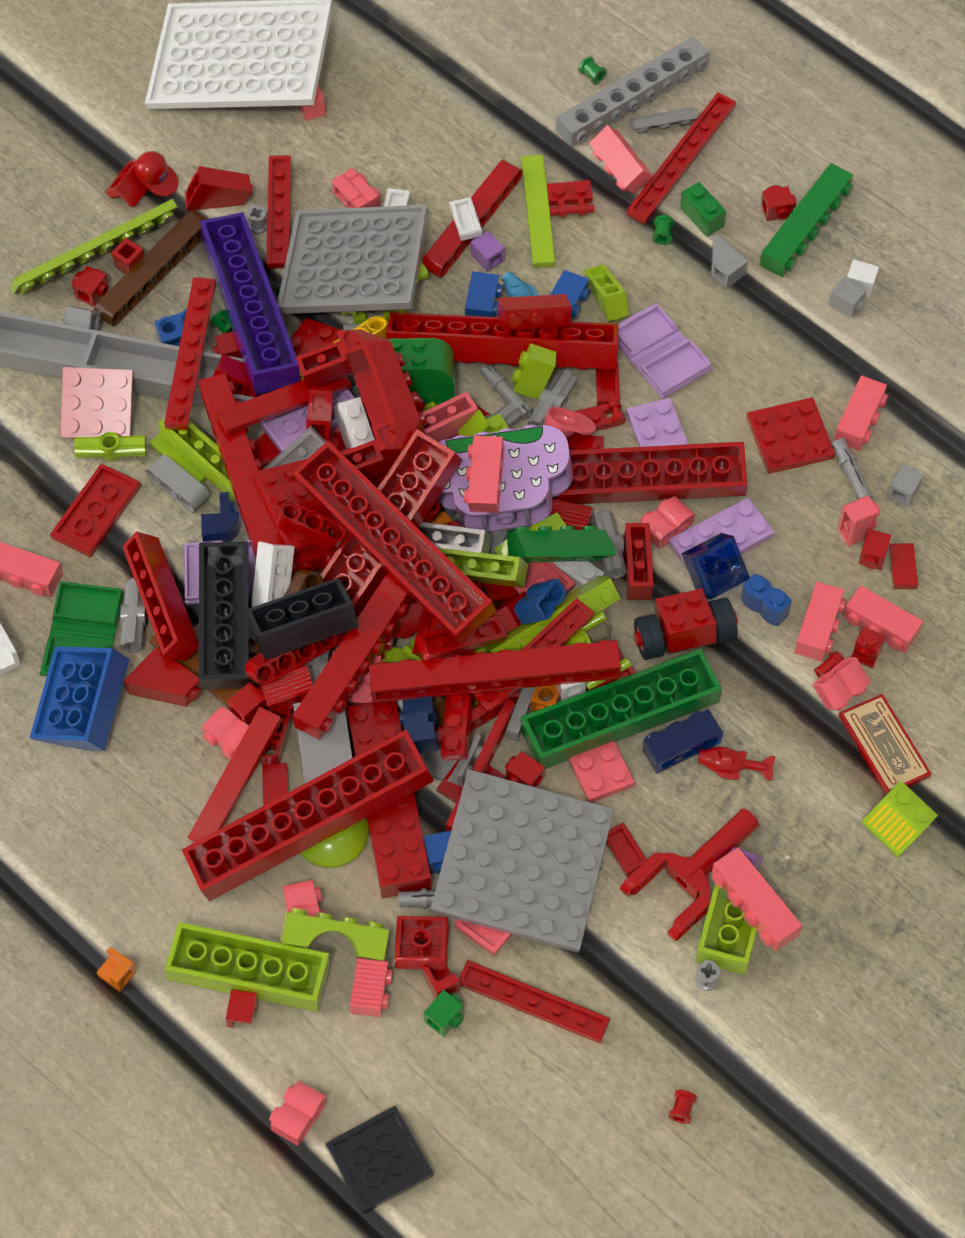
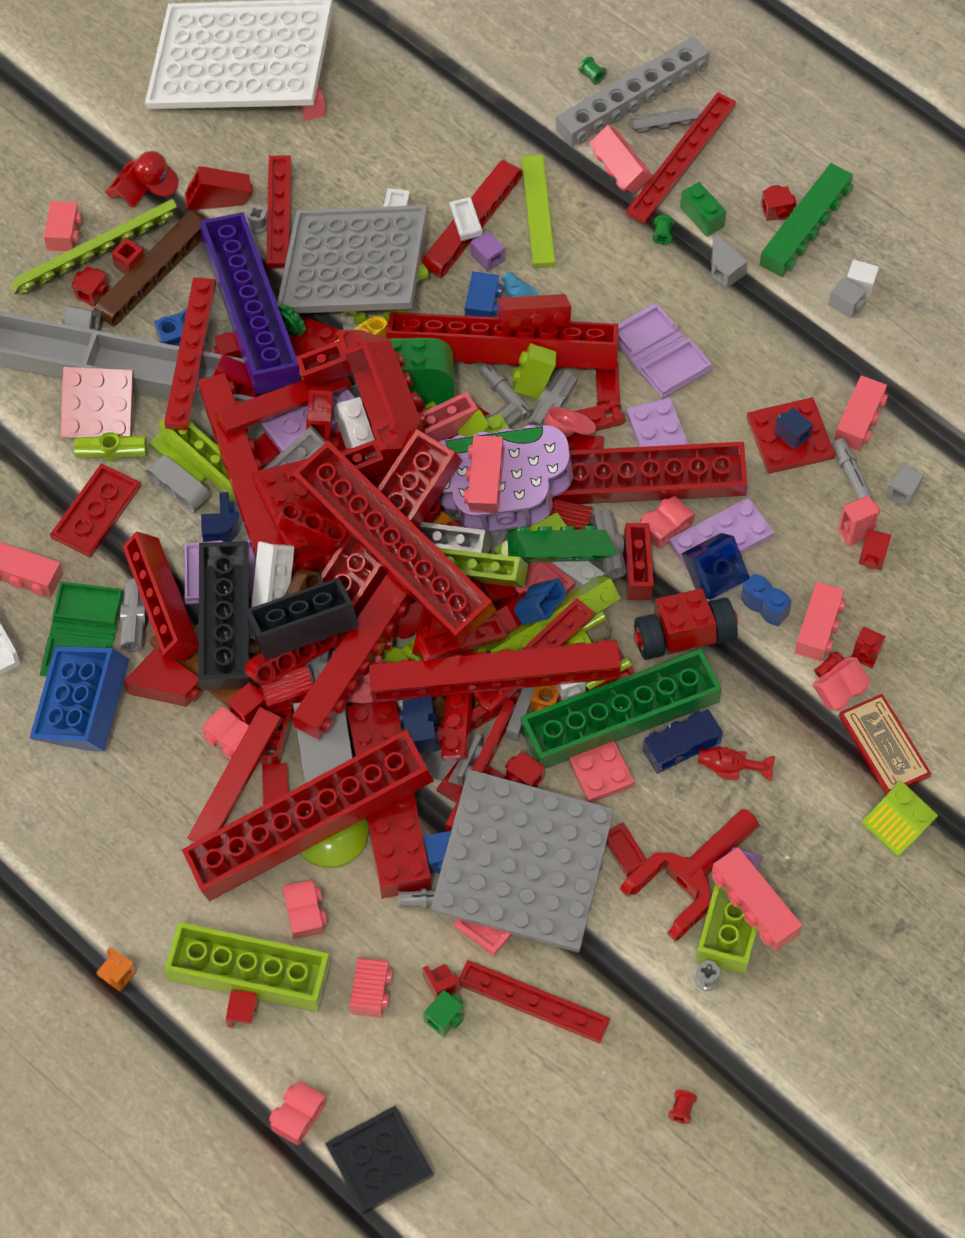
green bush [211,310,233,334] -> none
lime arch [280,908,389,961] -> none
coral brick [332,168,381,208] -> none
red brick [394,916,449,970] -> none
red plate [546,180,595,217] -> none
blue brick [550,269,591,321] -> none
lime slope [583,264,629,321] -> none
coral brick [843,585,923,654] -> none
red tile [889,543,918,589] -> none
none -> coral brick [44,201,83,252]
none -> green gear [278,304,306,336]
none -> dark blue brick [775,407,813,450]

